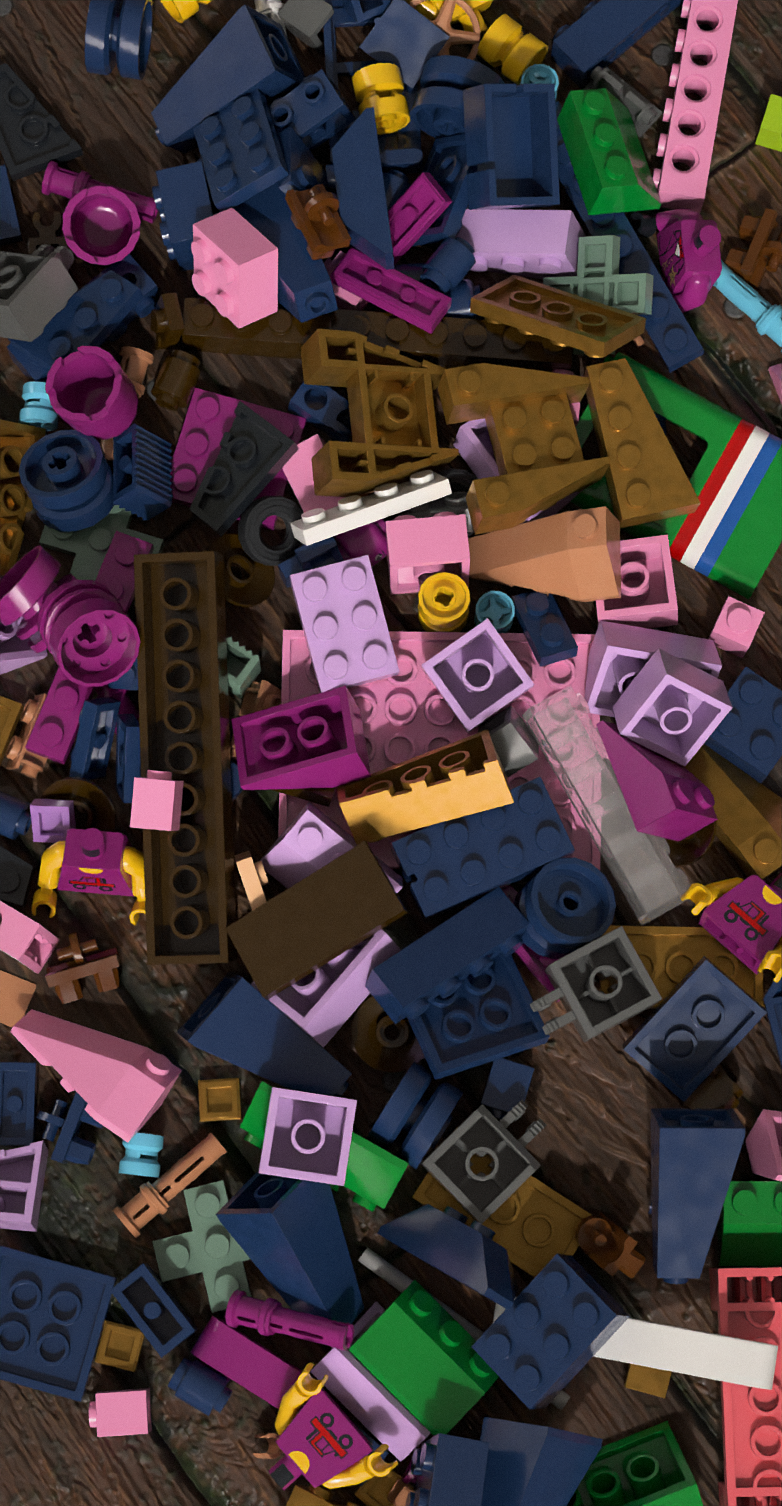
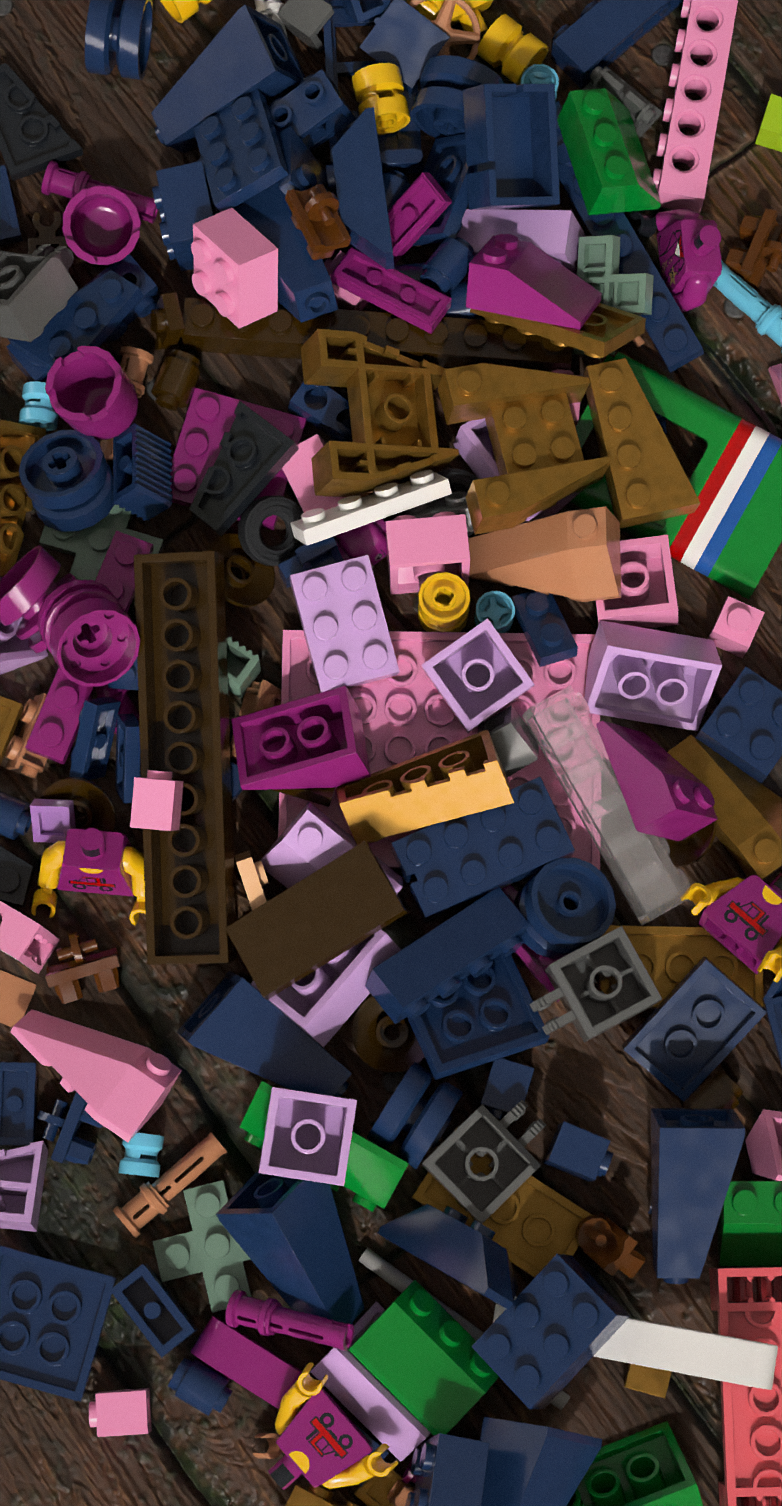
pearl gold tile [94,1320,145,1372] -> none
pearl gold tile [198,1078,242,1122] -> none
lavender brick [612,648,733,766] -> none
none -> magenta slope [466,234,602,330]
none -> dark blue brick [543,1121,614,1182]

